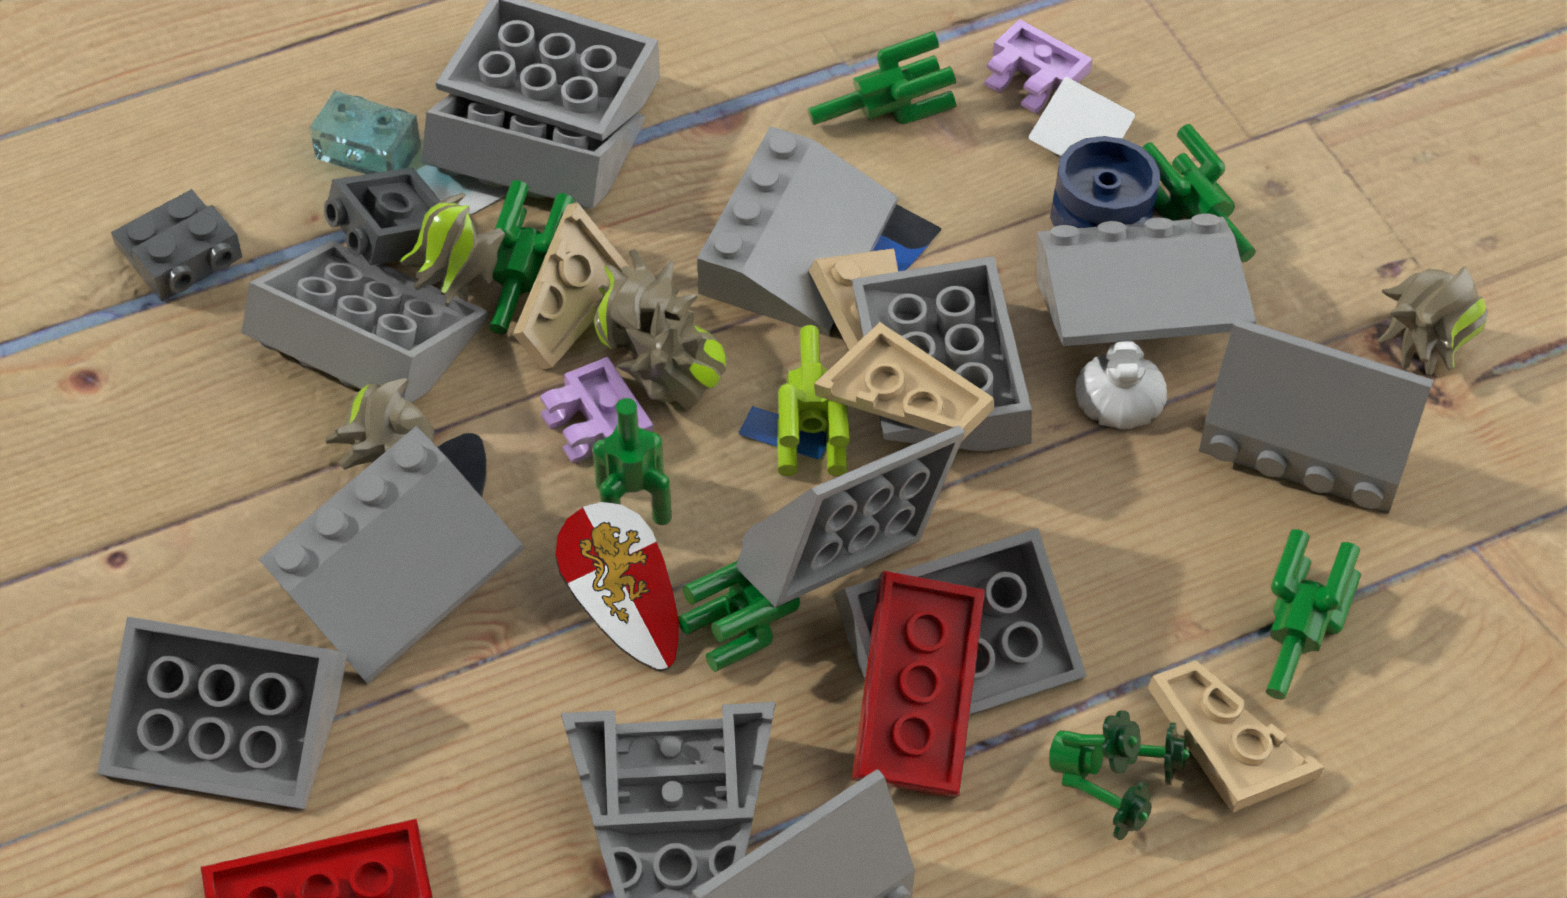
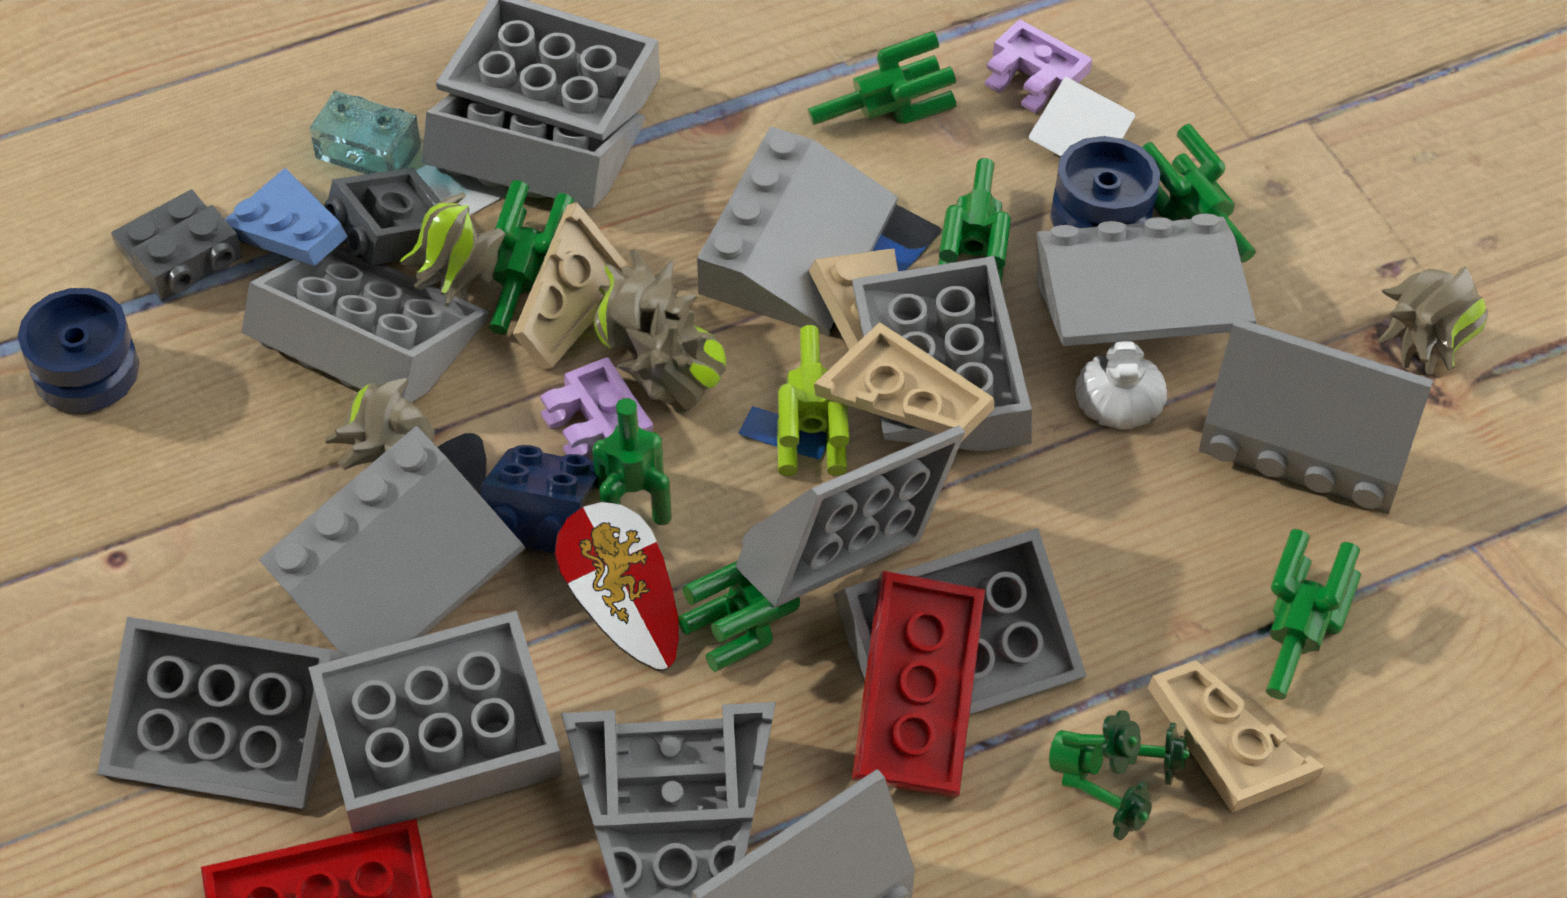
none -> dark blue wheel [18,288,140,413]
none -> medium blue wing [225,168,347,266]
none -> light grey slope [308,611,562,833]
none -> dark blue bracket [481,445,598,554]
none -> green plant [938,158,1011,285]

